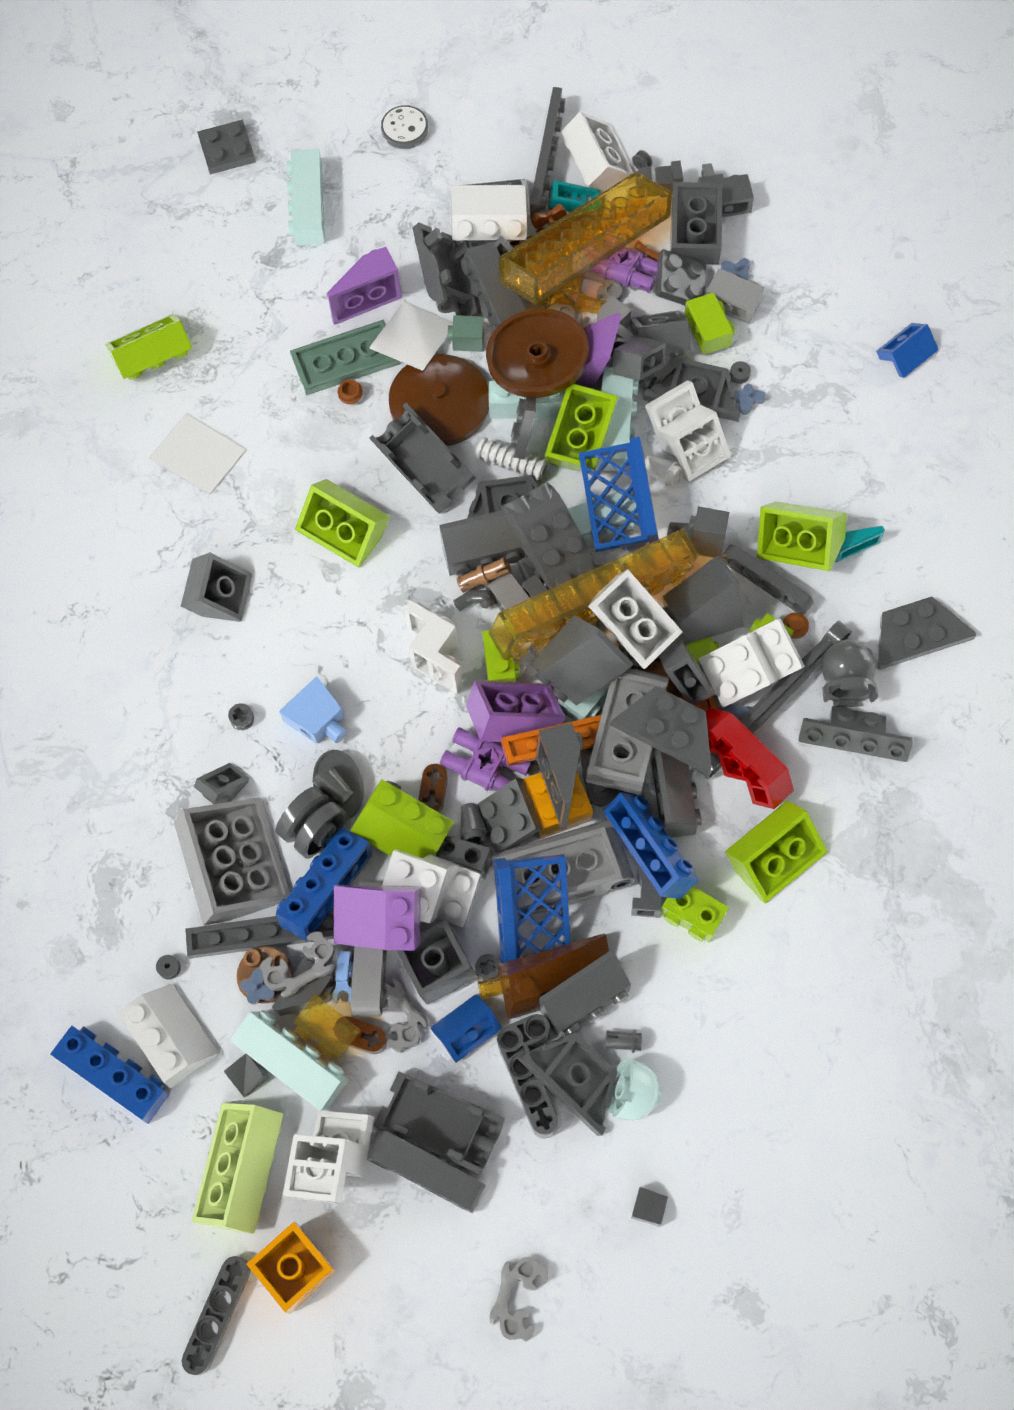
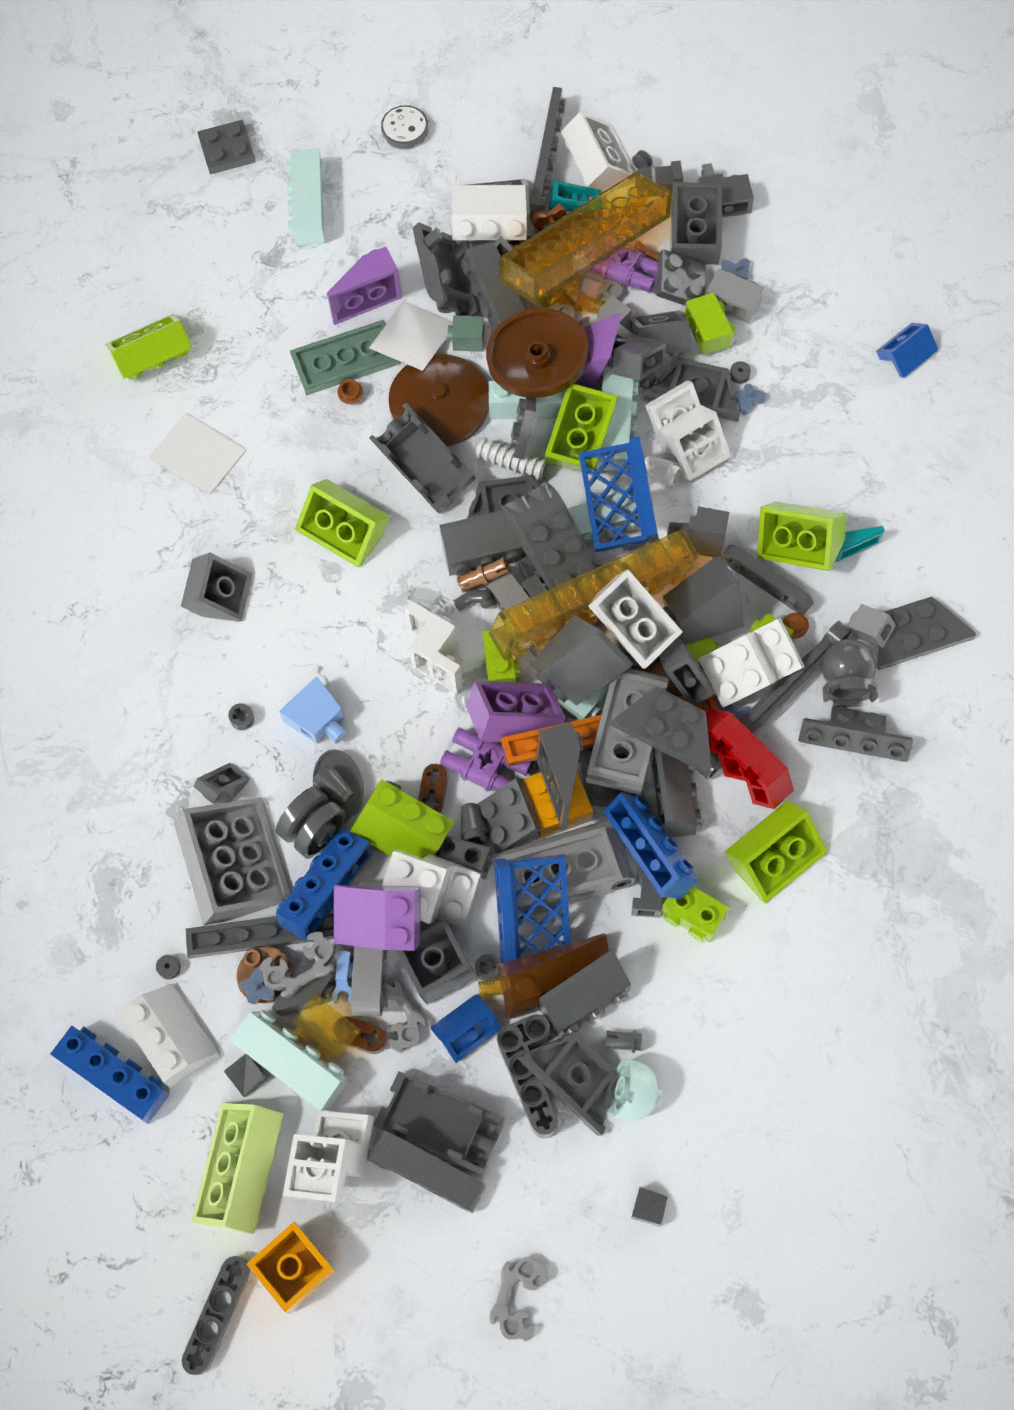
none -> light grey brick [848,604,896,648]

